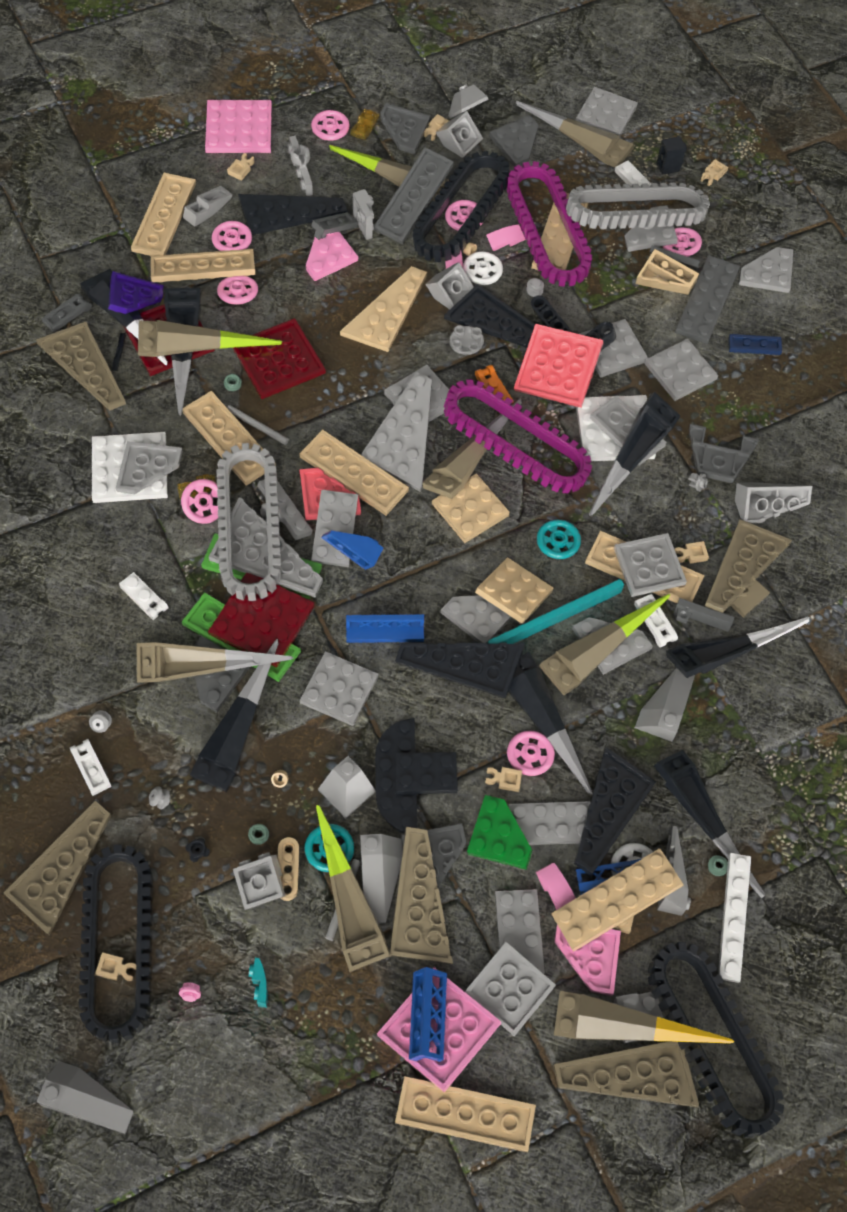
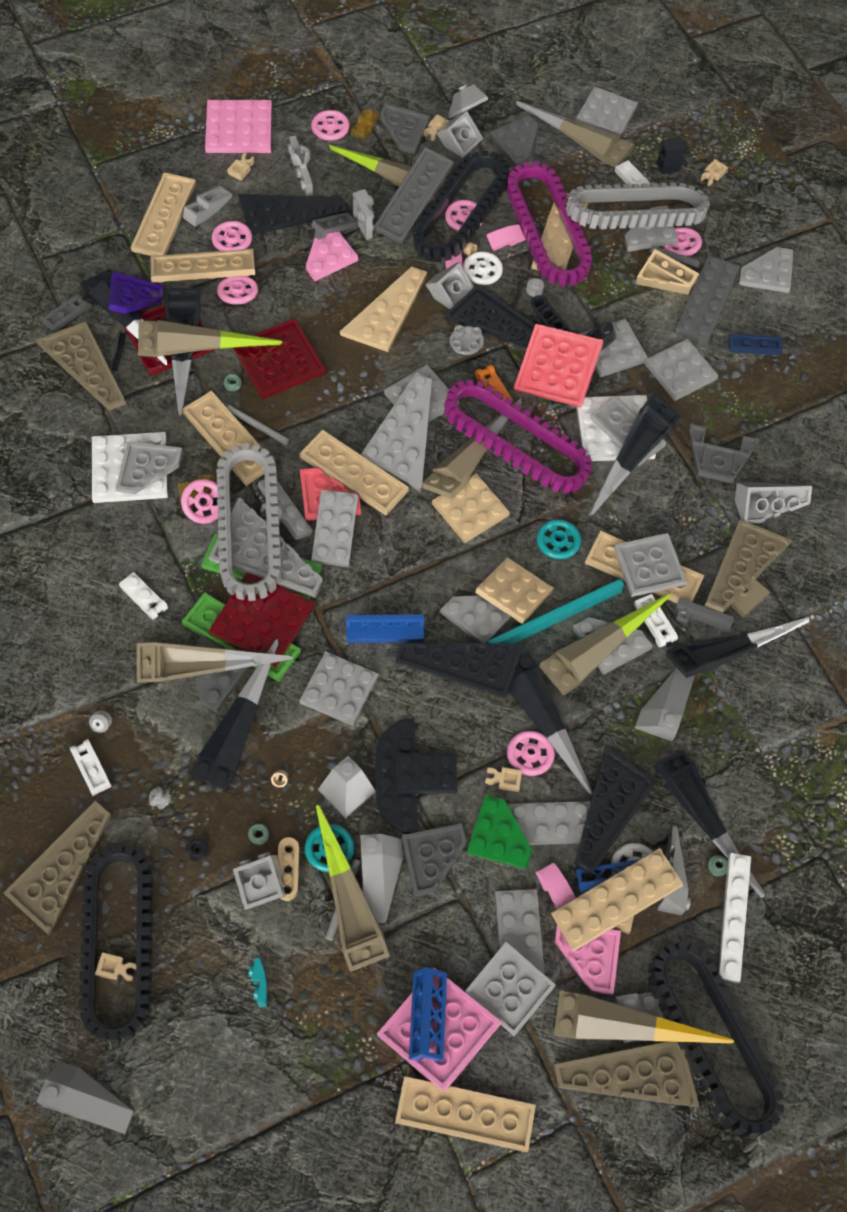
bright pink plate [179,983,201,1002] -> none
blue slope [321,530,383,570] -> none
dark tan wing [389,827,453,964] -> none
tan plate [674,541,709,564] -> none
light grey plate [688,473,708,492] -> none

